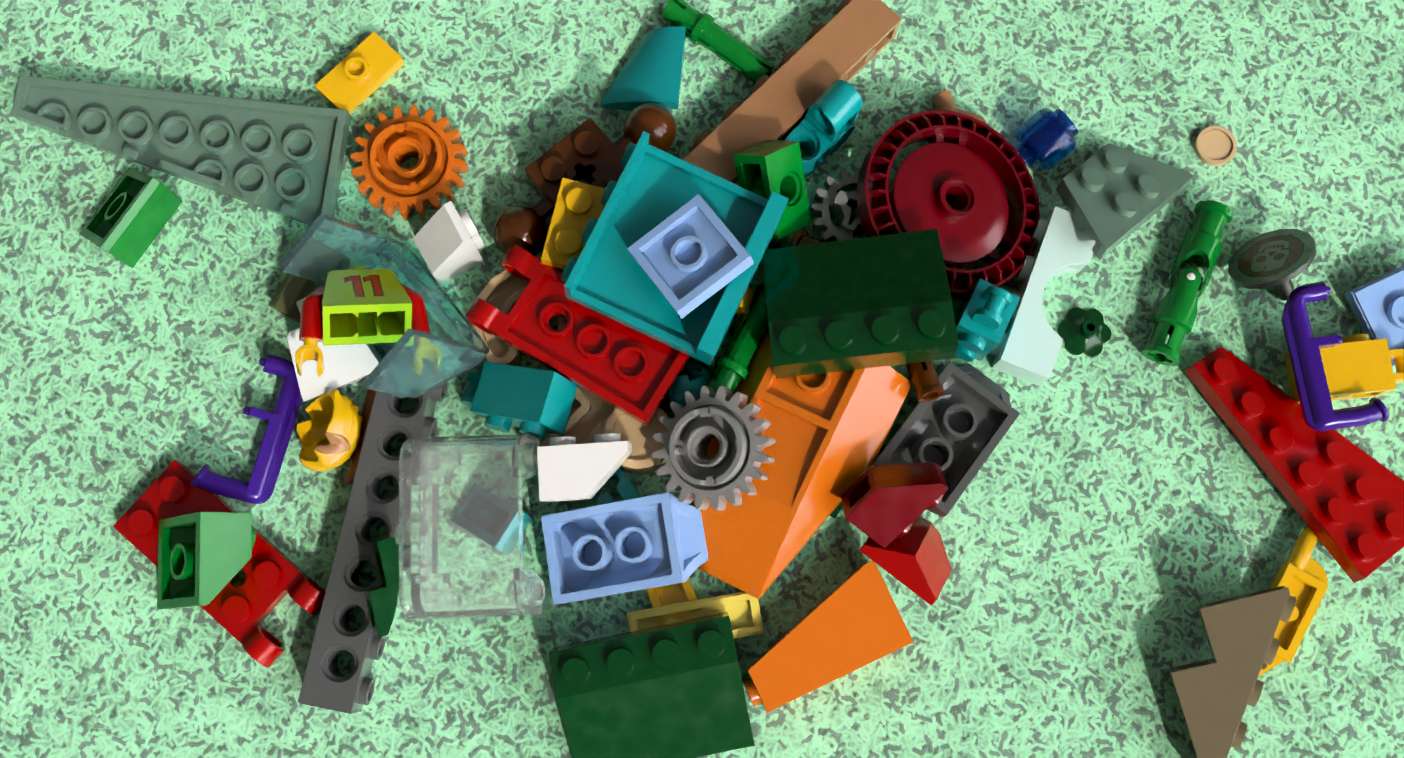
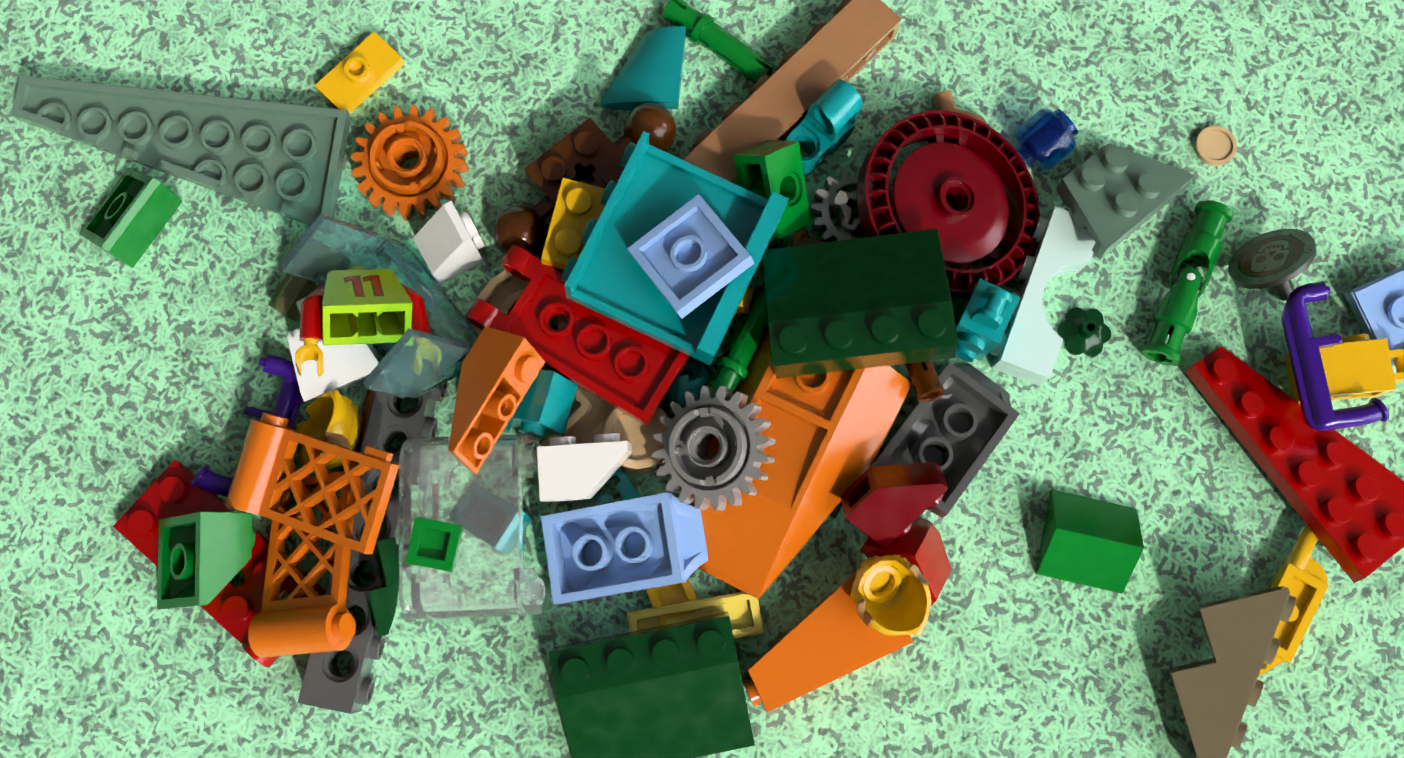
none -> orange piece [225,412,399,554]
none -> orange piece [248,471,363,658]
none -> green plate [405,517,464,573]
none -> orange slope [448,327,545,474]
none -> yellow hair [850,555,932,636]
none -> green slope [1035,490,1144,594]

